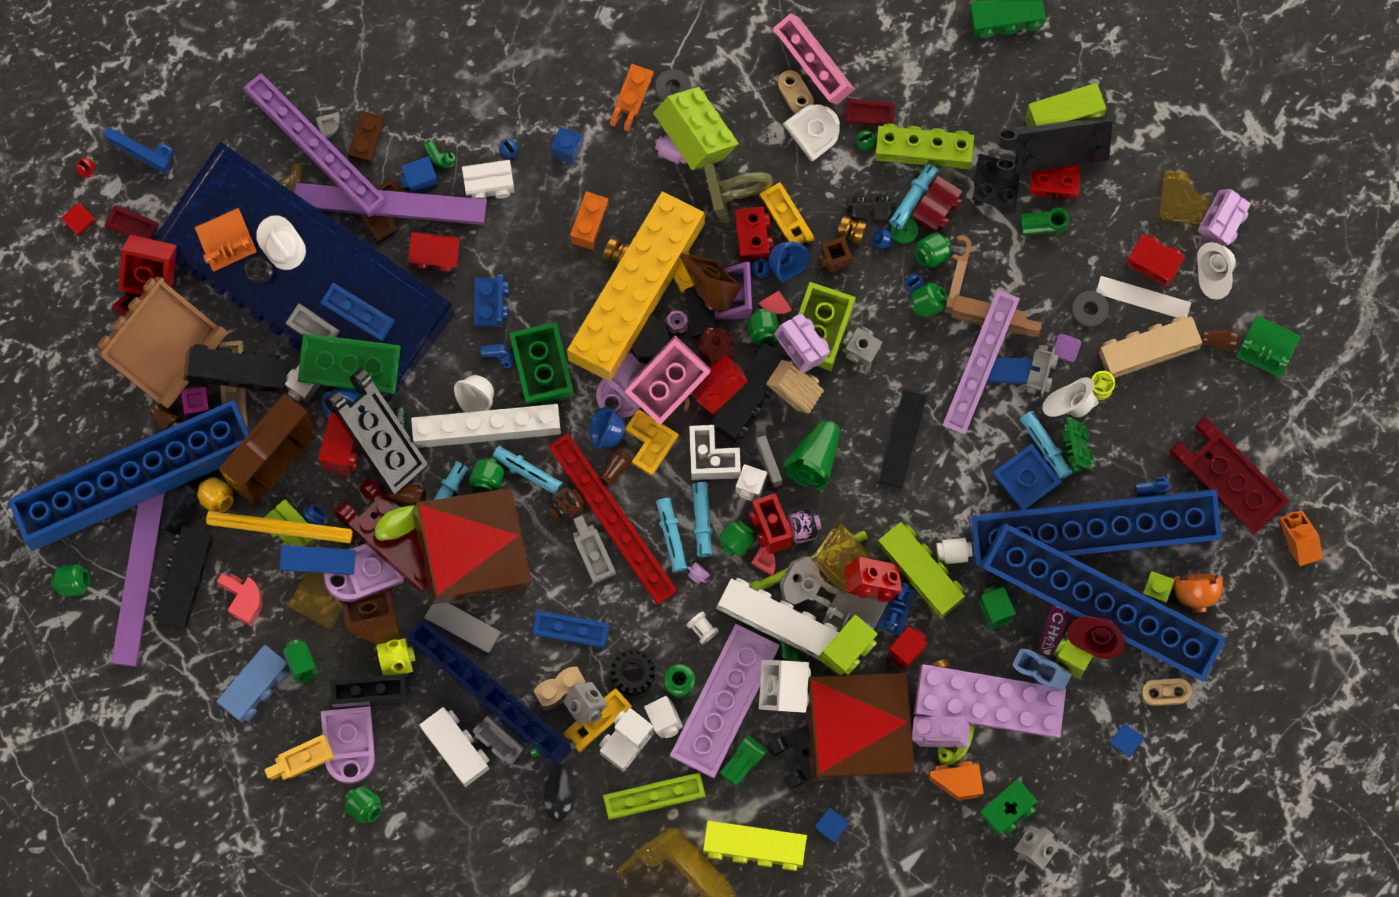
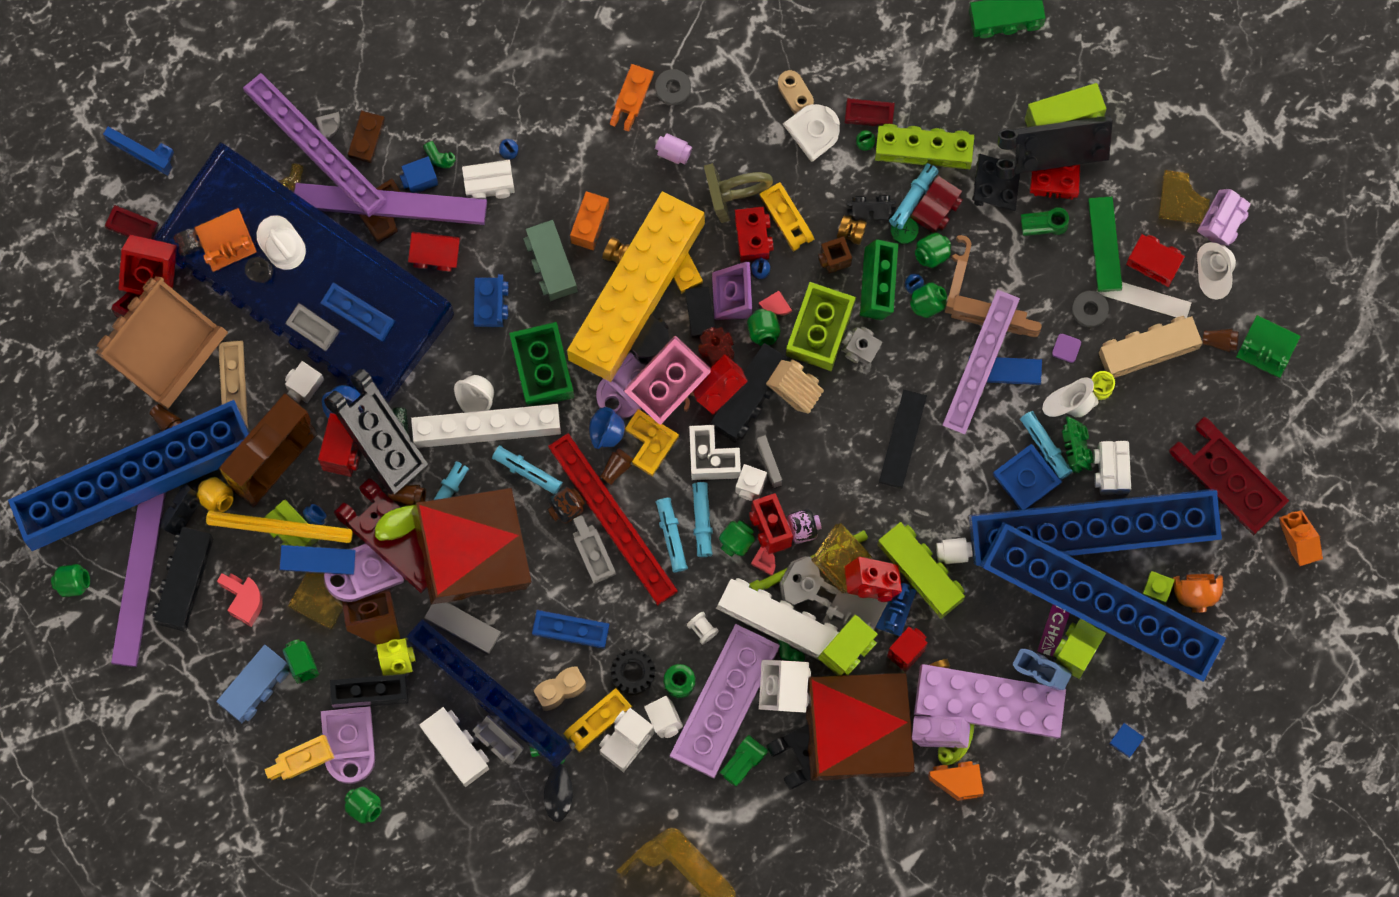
red tile [61,202,96,237] -> none
red hinge [75,158,96,178] -> none
magenta panel [181,387,209,420] -> none
black brick [183,344,287,393] -> none
green tile [297,333,401,394] -> none
green head [469,458,504,493] -> none
blue arm [481,344,515,368] -> none
blue brick [550,127,583,165] -> none
light grey brick [563,682,607,724] -> none
lime tile [603,772,706,820] -> none
lime brick [653,87,739,170] -> none
lavender plate [665,310,689,333] -> none
reddish brown slope [680,253,742,311] -> none
lavender plate [688,562,710,584] -> none
neon yellow brick [703,821,807,871] -> none
blue helmet [768,241,810,282] -> none
bright pink brick [773,13,855,105] -> none
lavender brick [774,313,830,373] -> none
green cone [783,420,840,490] -> none
blue tile [814,808,849,843] -> none
blue hinge [873,228,893,249] -> none
green brick [978,586,1016,632] -> none
green brick [979,779,1038,837] -> none
light grey brick [1014,825,1060,870] -> none
light grey hinge [1026,345,1059,397] -> none
dark red piece [1067,616,1125,659] -> none
blue arm [1135,477,1170,496] -> none
tan plate [1141,678,1192,706] -> none
none -> clear smoke wheel [173,228,203,256]
none -> sand green brick [523,220,578,301]
none -> green brick [860,239,898,320]
none -> green tile [1088,196,1122,292]
none -> white brick [1093,441,1131,495]

